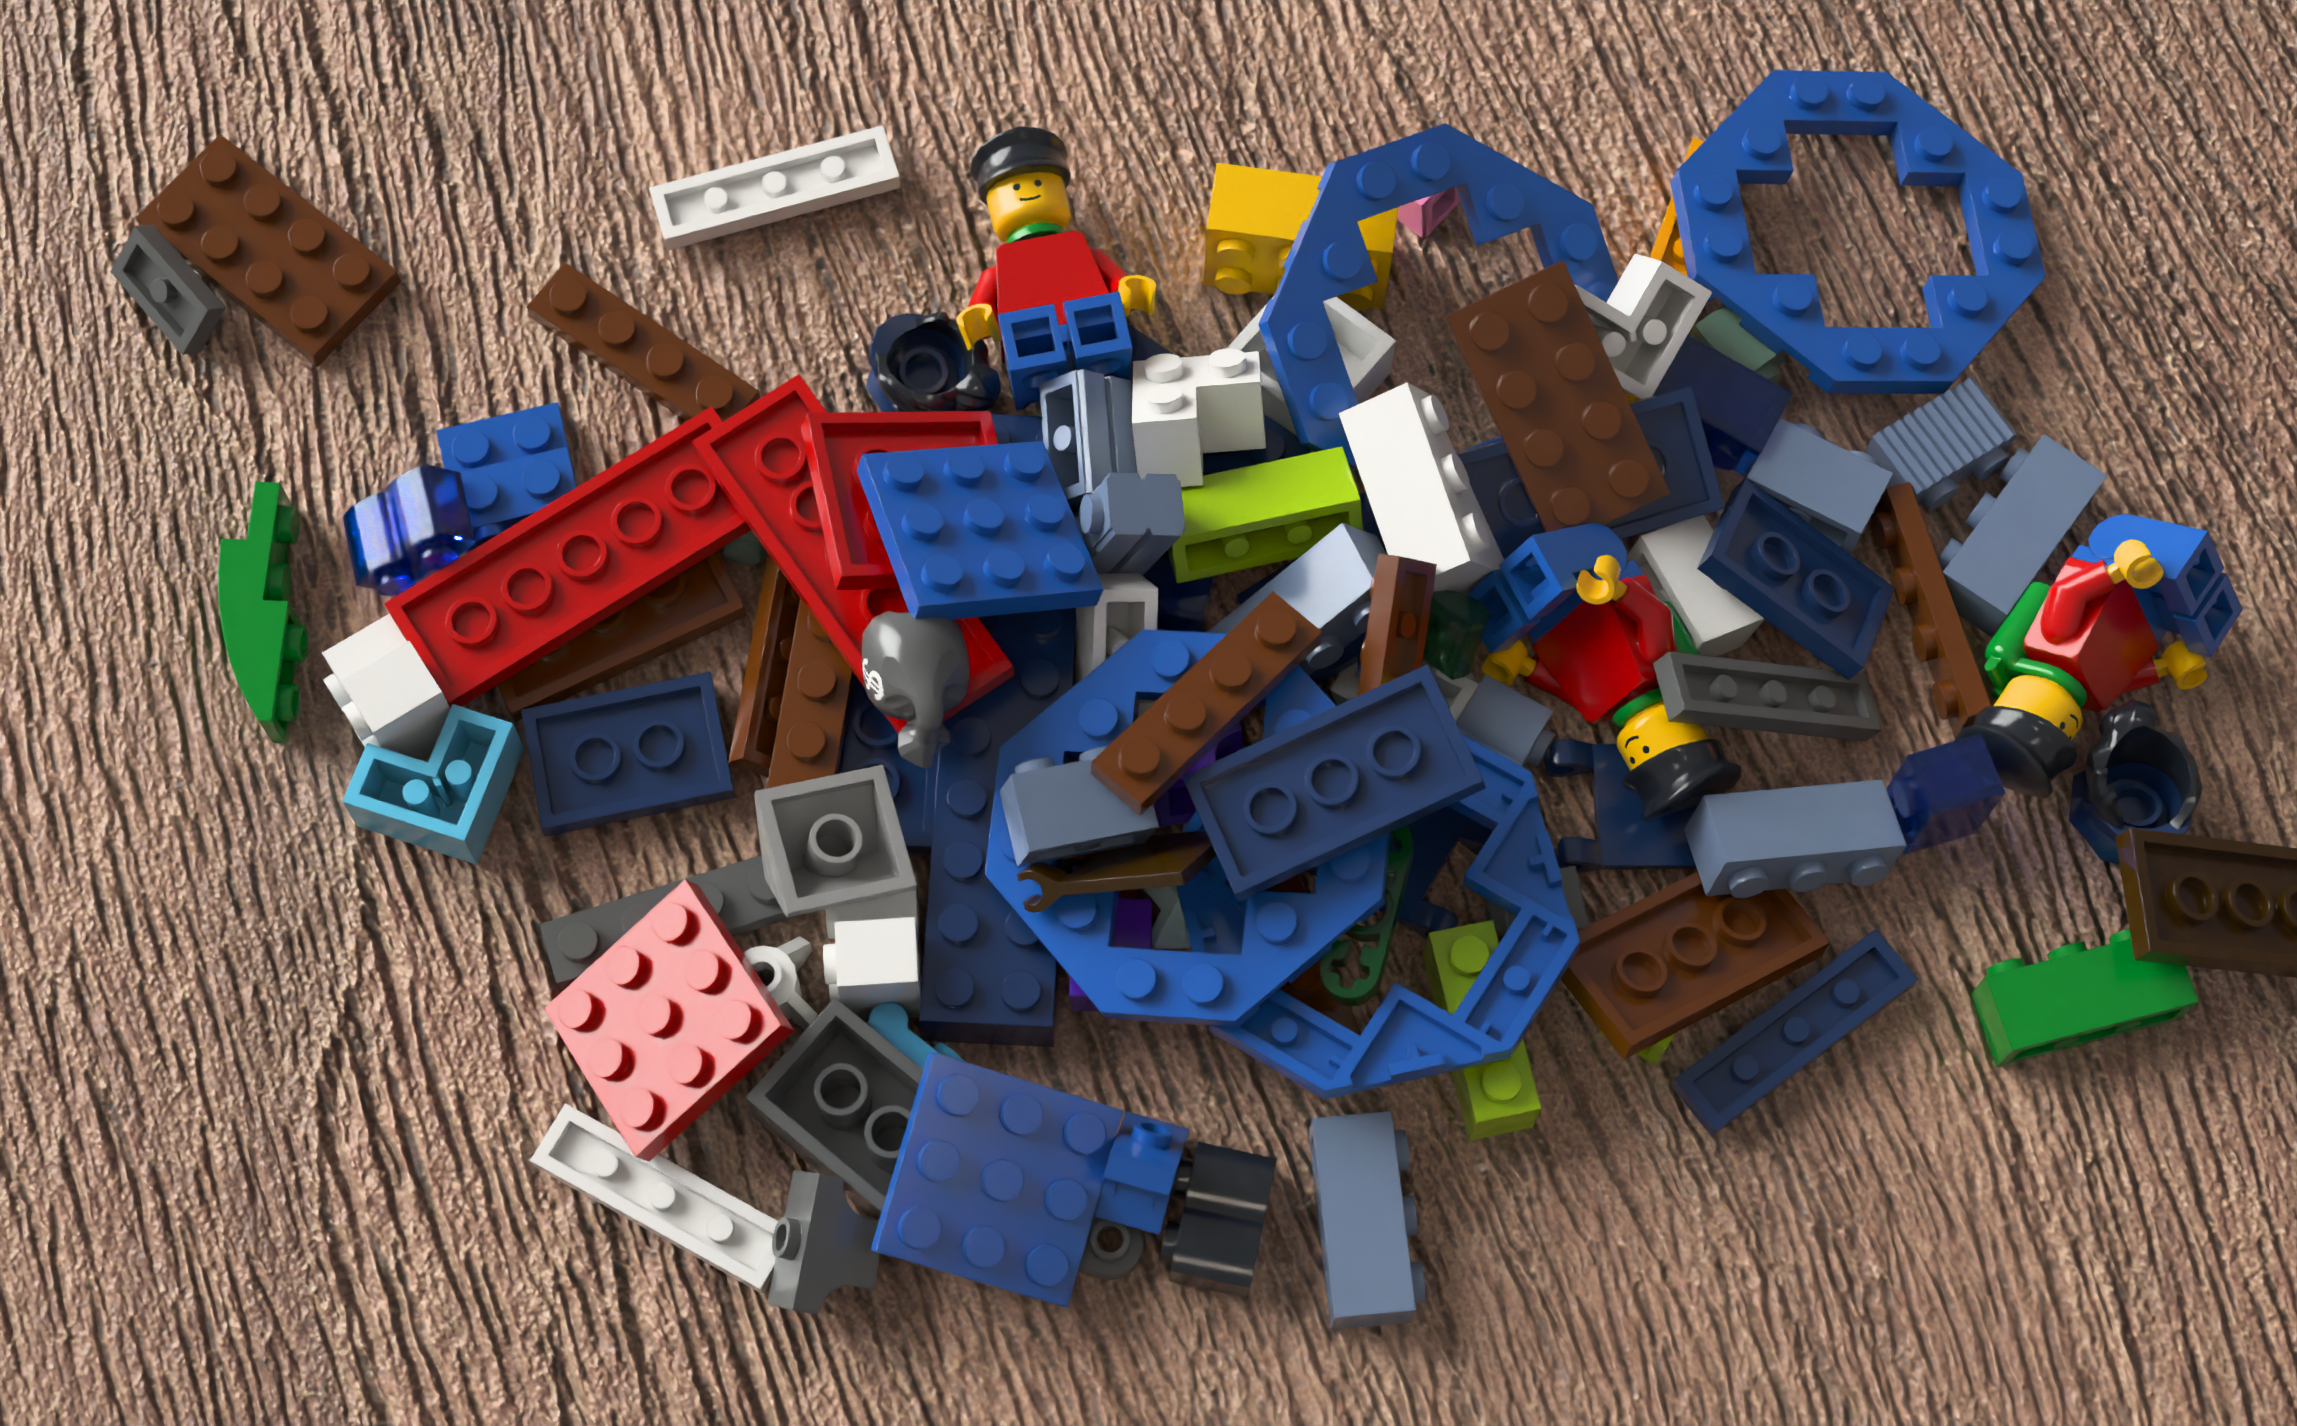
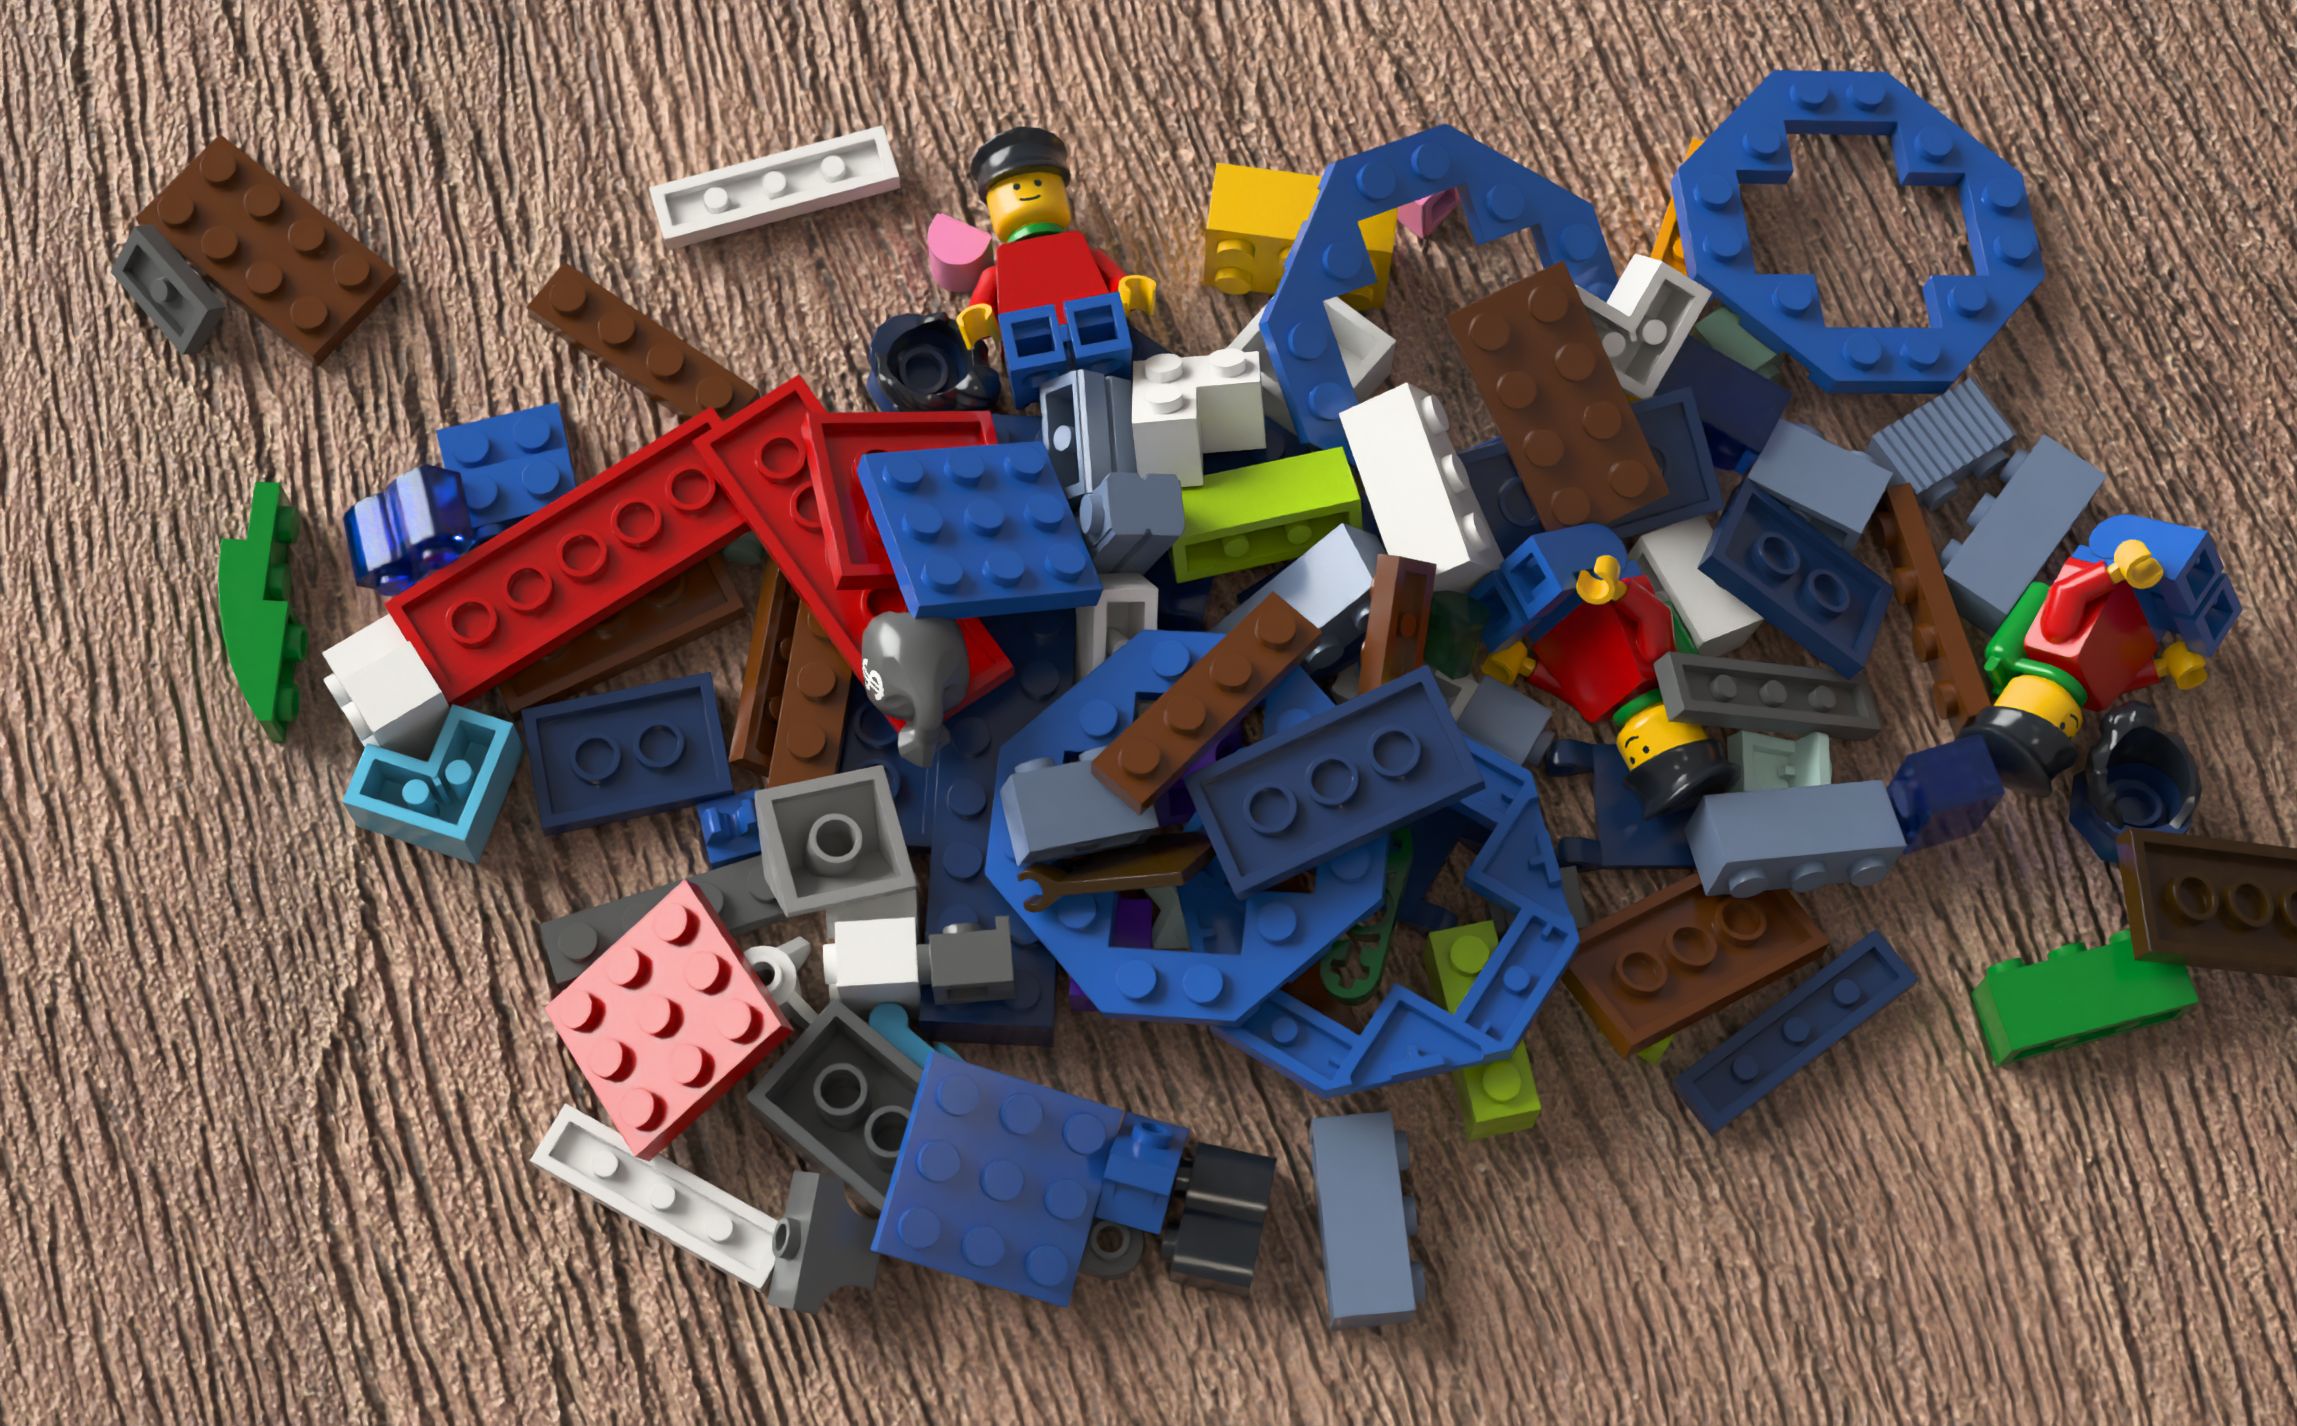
none -> blue tile [696,788,762,870]
none -> dark grey brick [917,915,1015,1005]
none -> bright pink brick [927,213,994,292]
none -> light aqua bracket [1727,730,1832,793]

